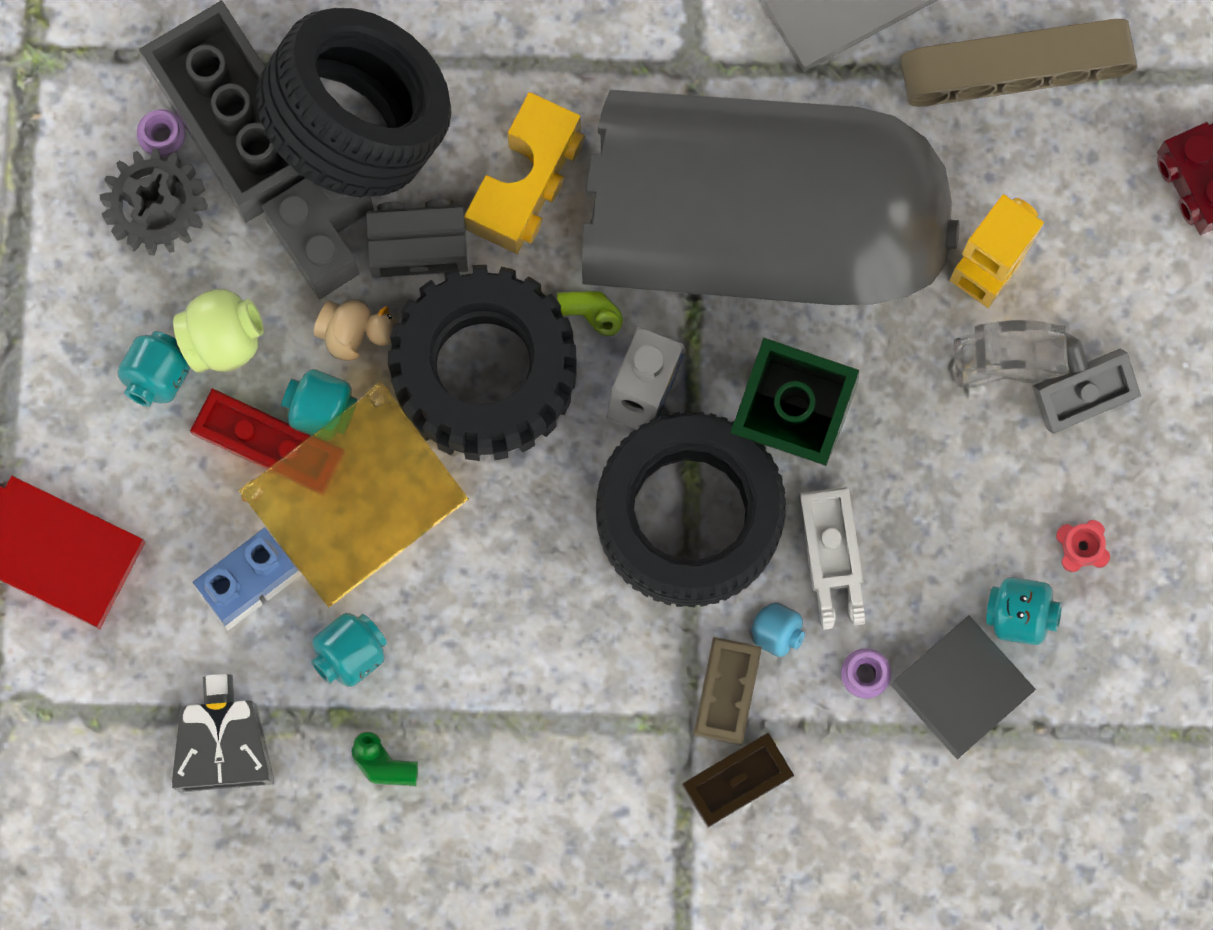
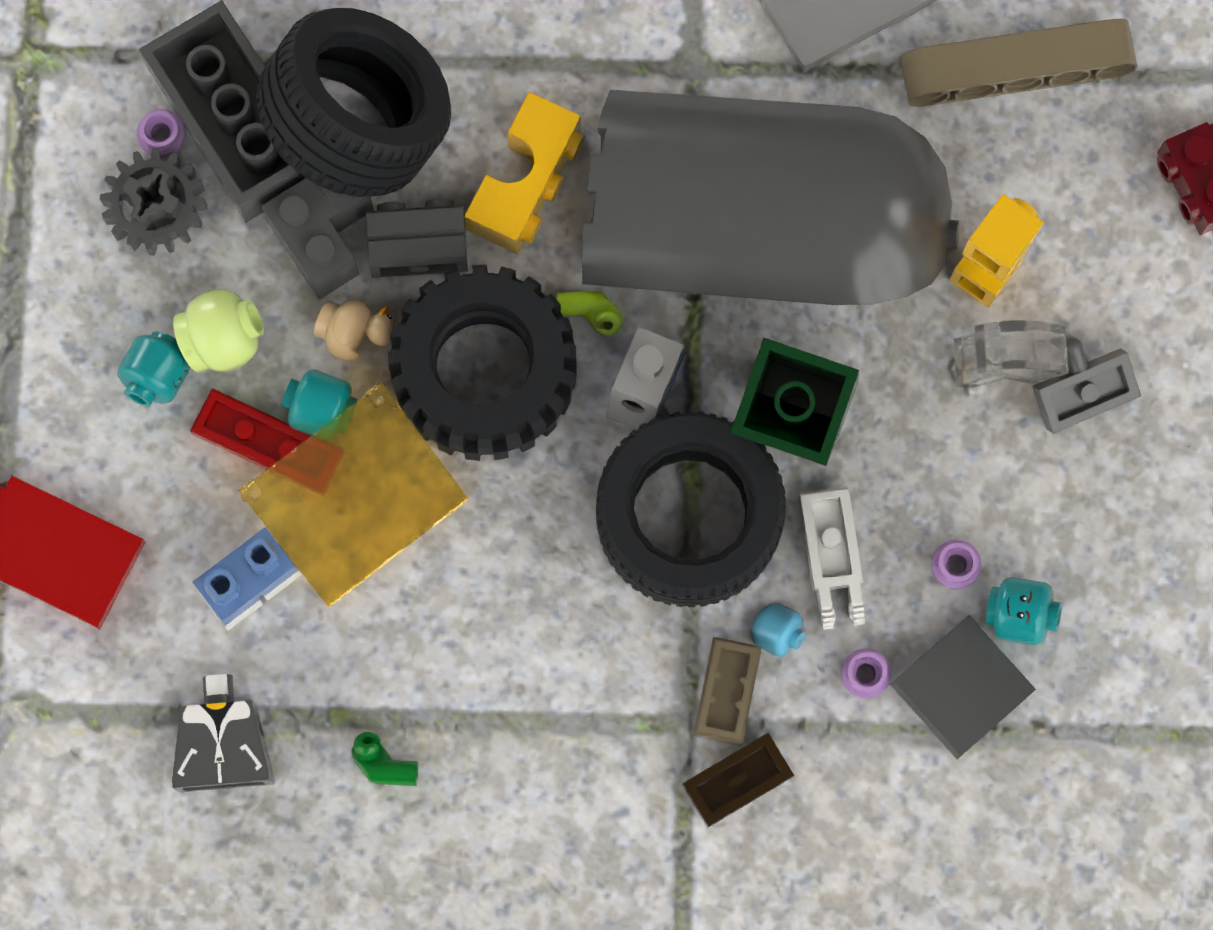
teal head [311,613,387,687] -> none
coral plate [1056,520,1110,572] -> none
none -> lavender plate [931,540,982,589]

